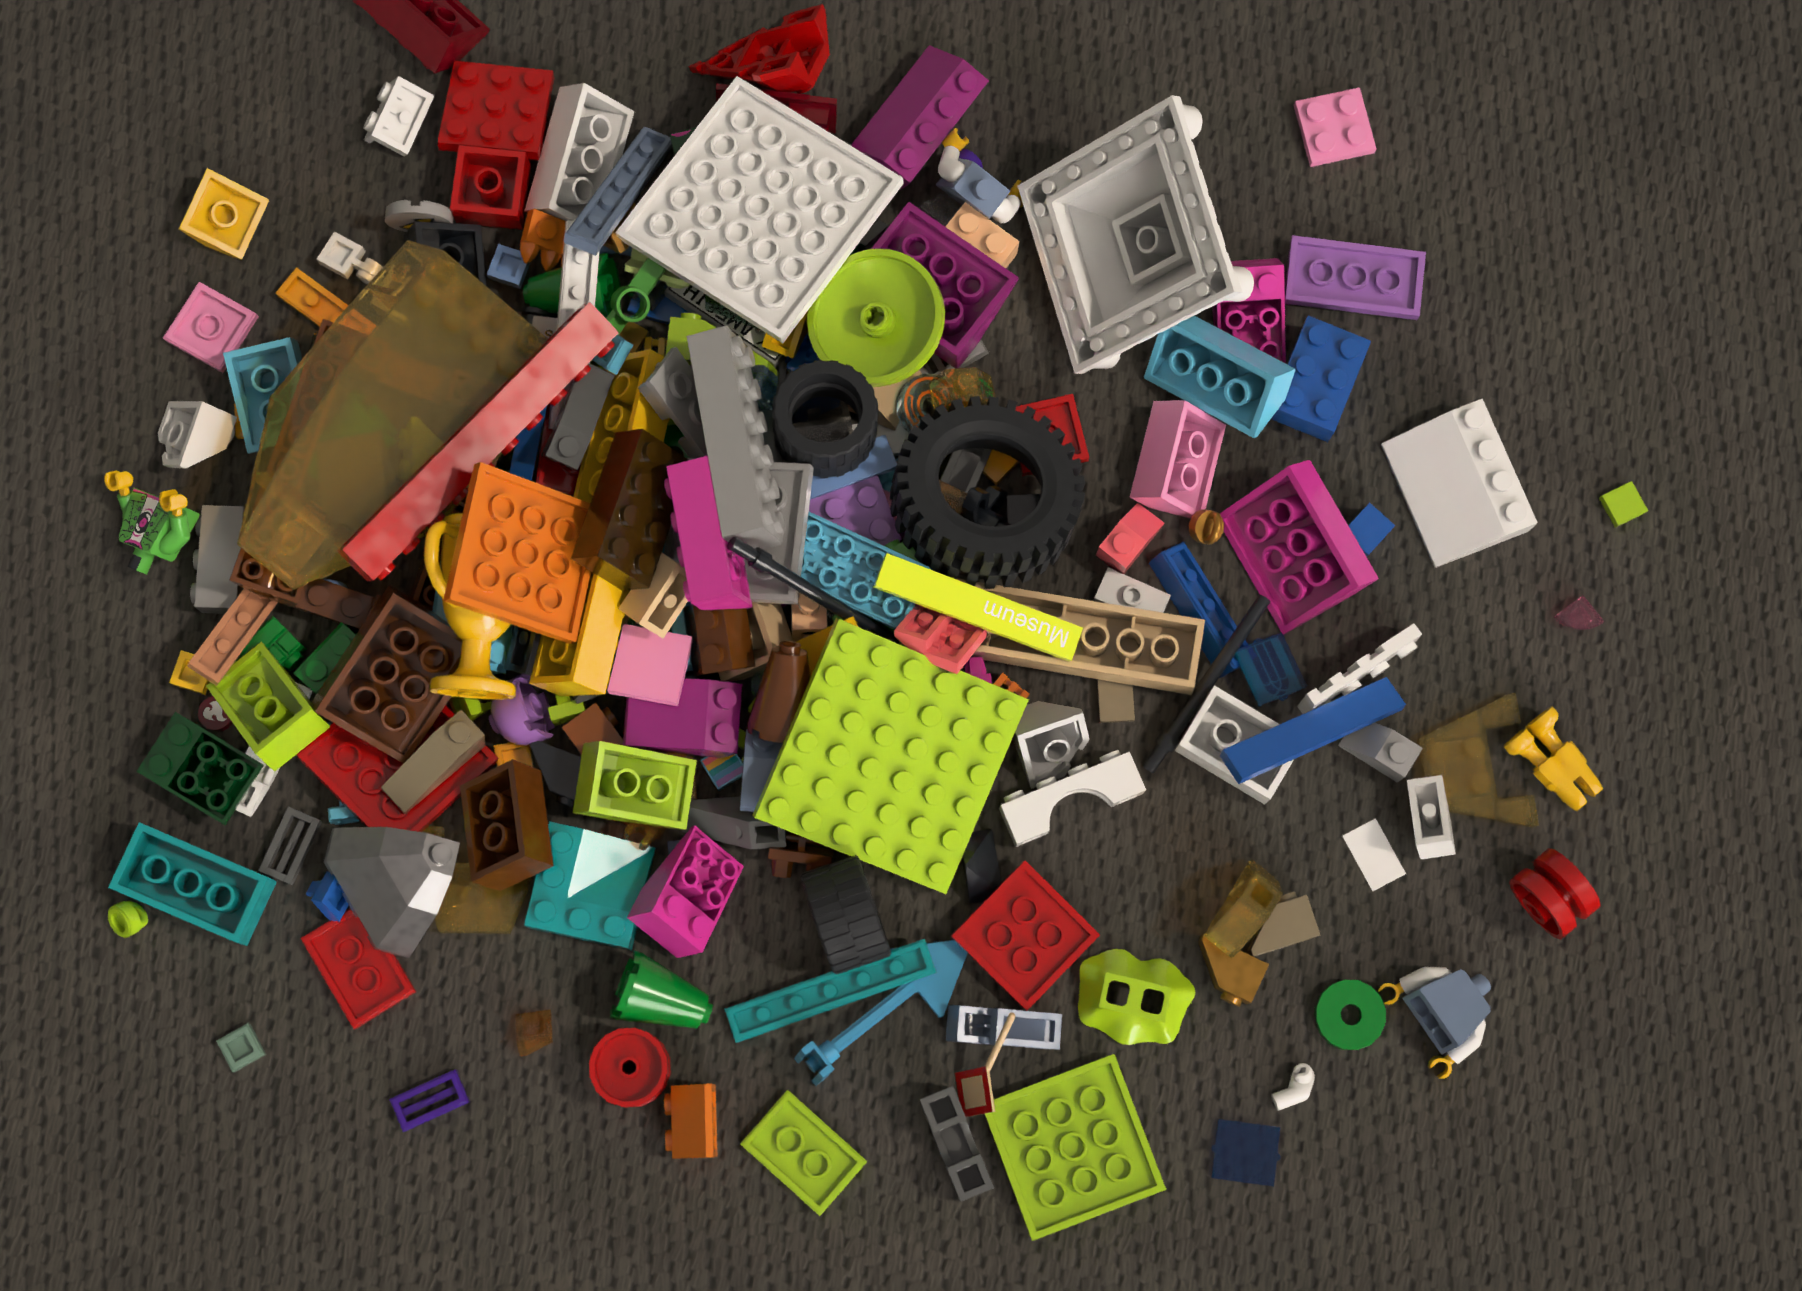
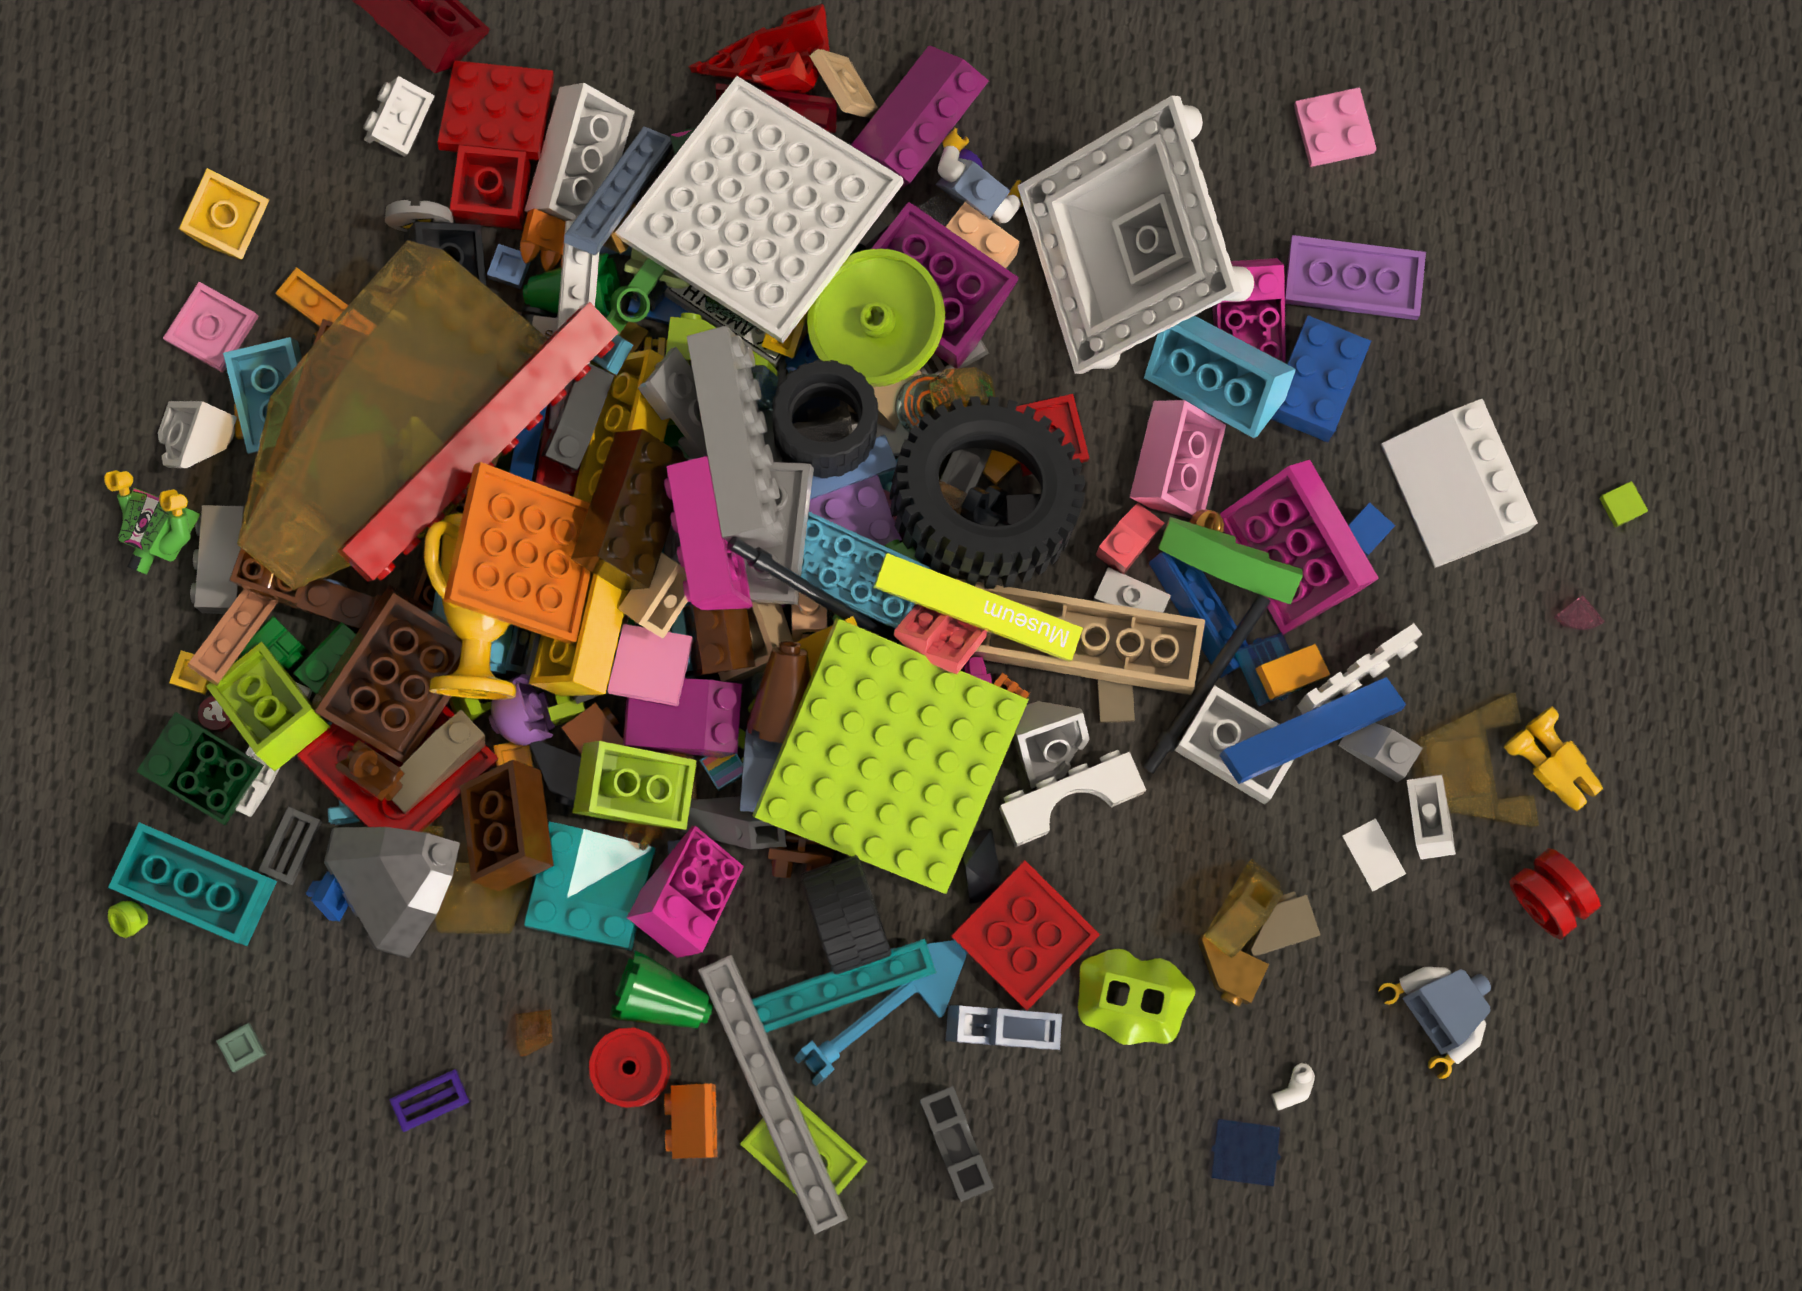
red tile [300,908,417,1029] -> none
white plate [316,232,384,286] -> none
tan piece [955,1012,1016,1117] -> none
lime plate [985,1054,1166,1241] -> none
green tile [1315,980,1386,1050] -> none
none -> reddish brown hips [335,740,405,801]
none -> light grey tile [699,955,848,1234]
none -> tan tile [810,49,879,119]
none -> bright green slope [1159,517,1303,605]
none -> light orange tile [1255,644,1330,700]

